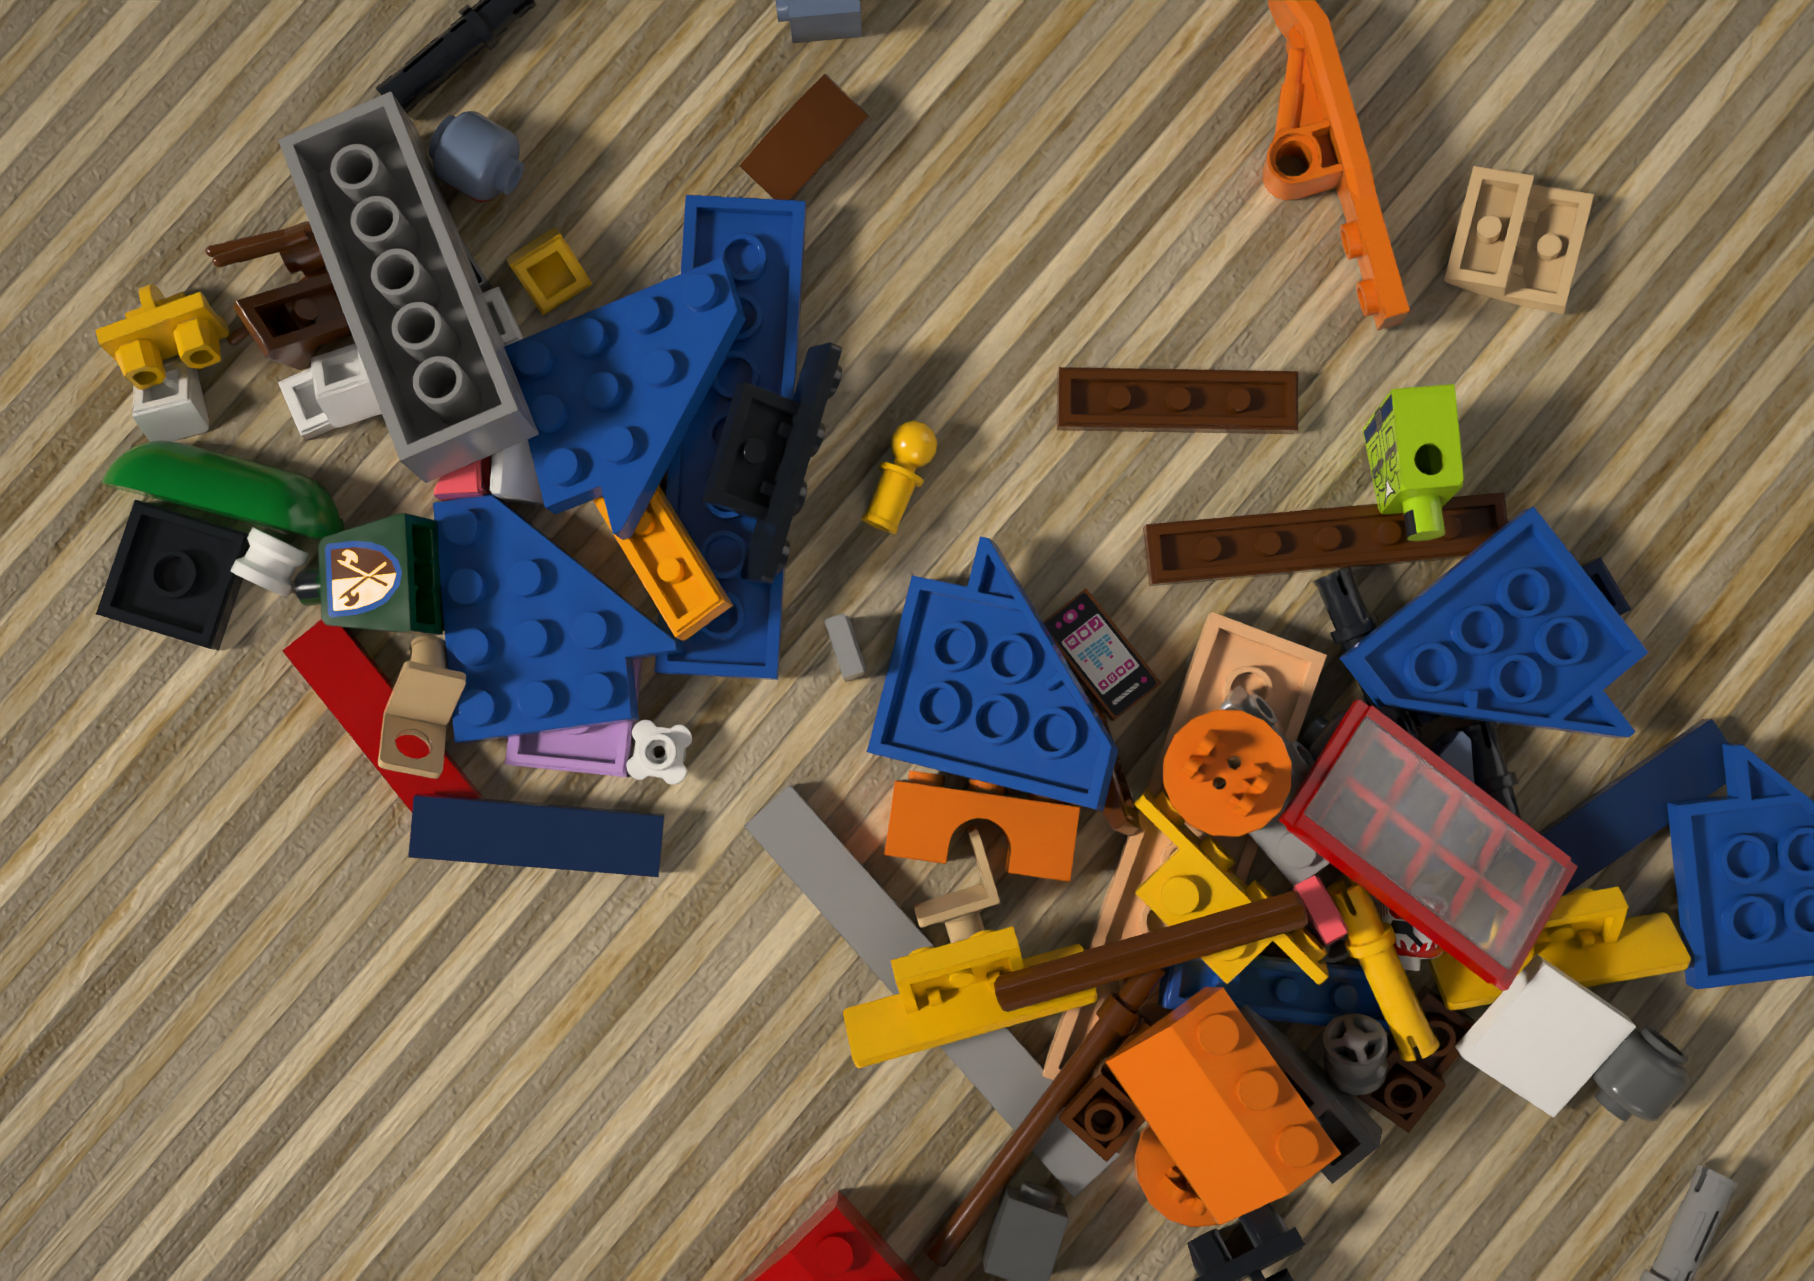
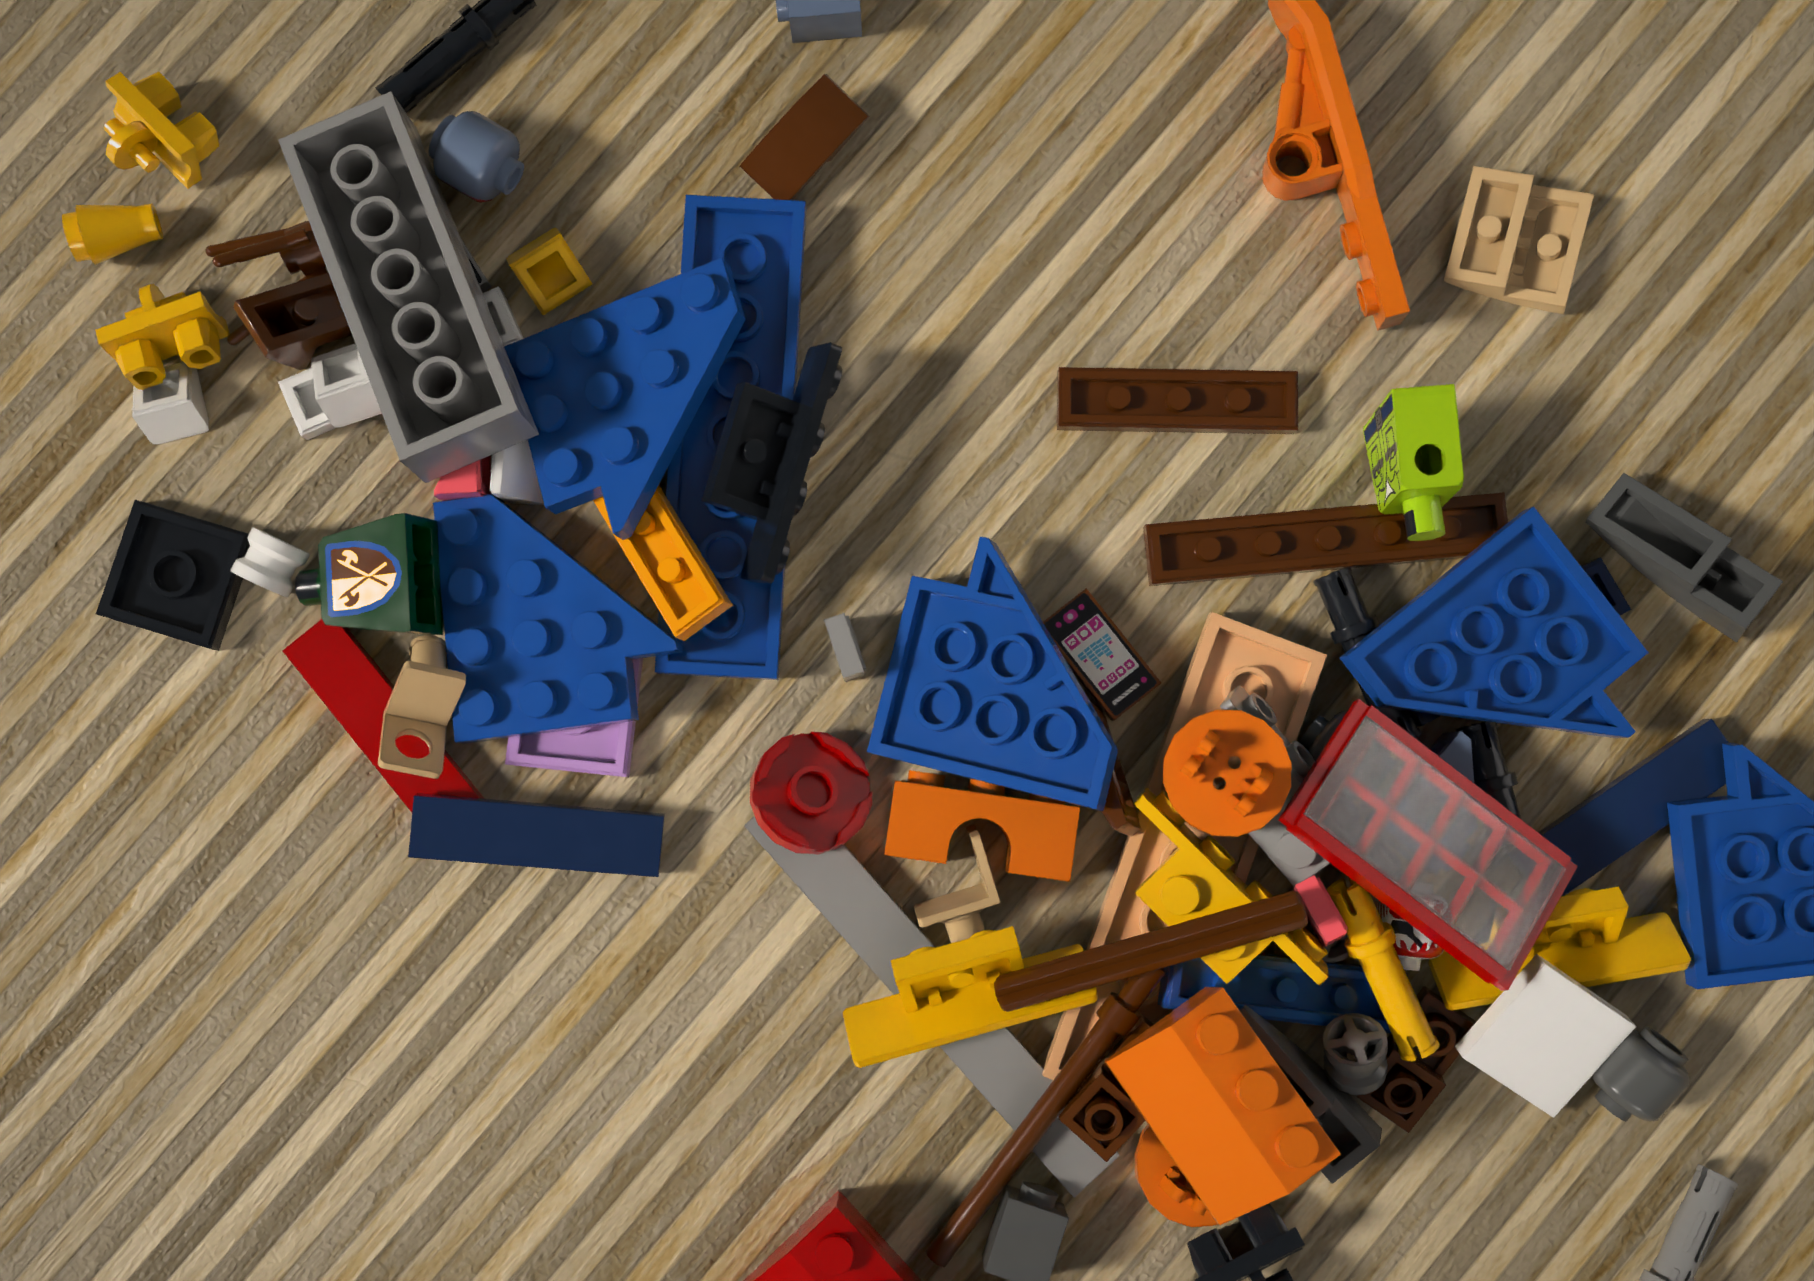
green brick [102,440,344,541] -> none
white plate [627,720,692,785] -> none
yellow pin [861,420,937,535] -> none
none -> yellow cone [62,203,163,265]
none -> yellow hips [104,72,219,189]
none -> red tile [750,731,872,855]
none -> dark grey slope [1586,473,1783,643]

